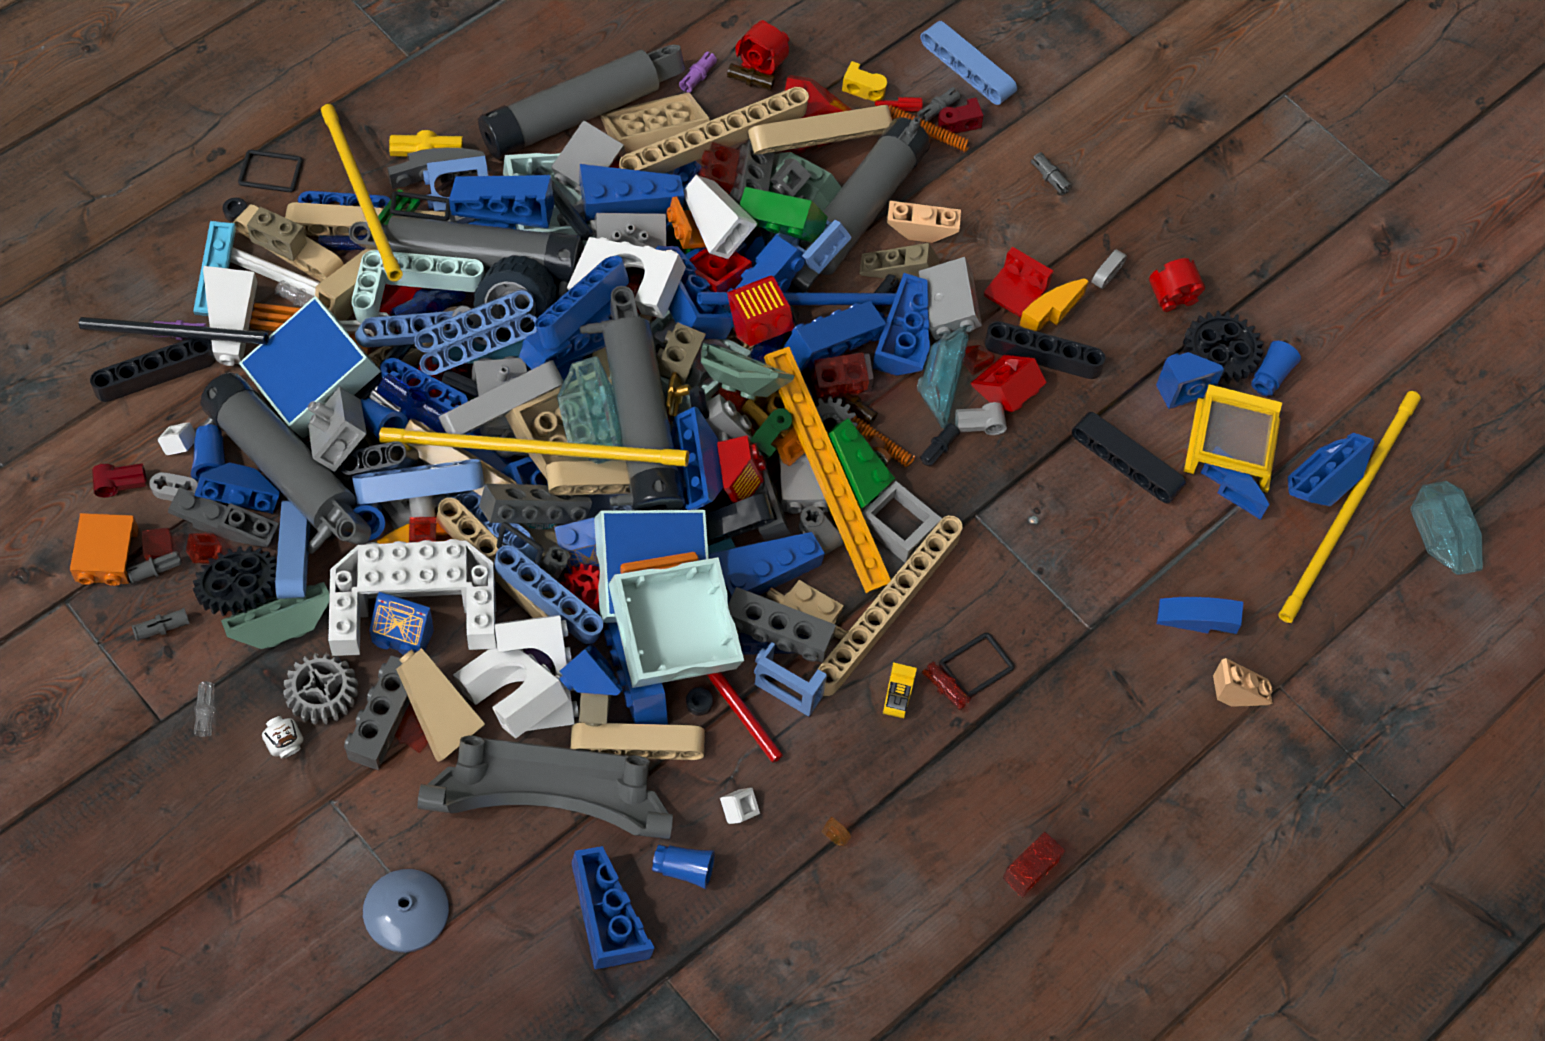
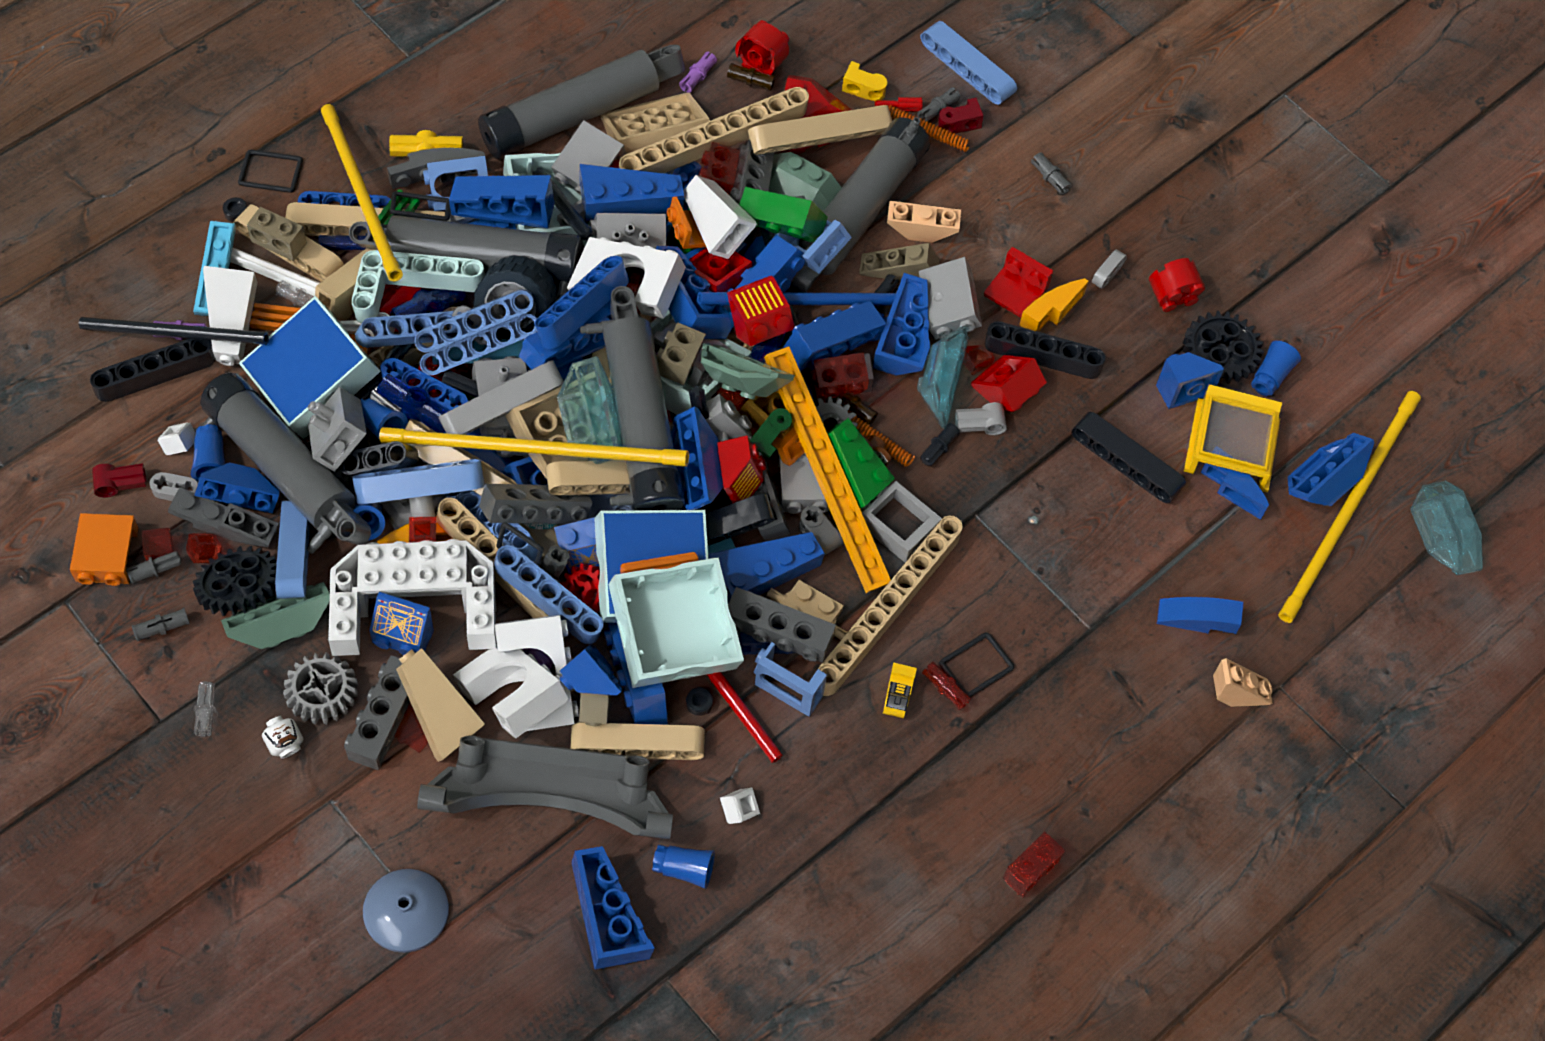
pearl gold piece [667,372,691,417] -> none
flat silver brick [770,159,811,197] -> none
clear orange tile [822,817,851,846] -> none

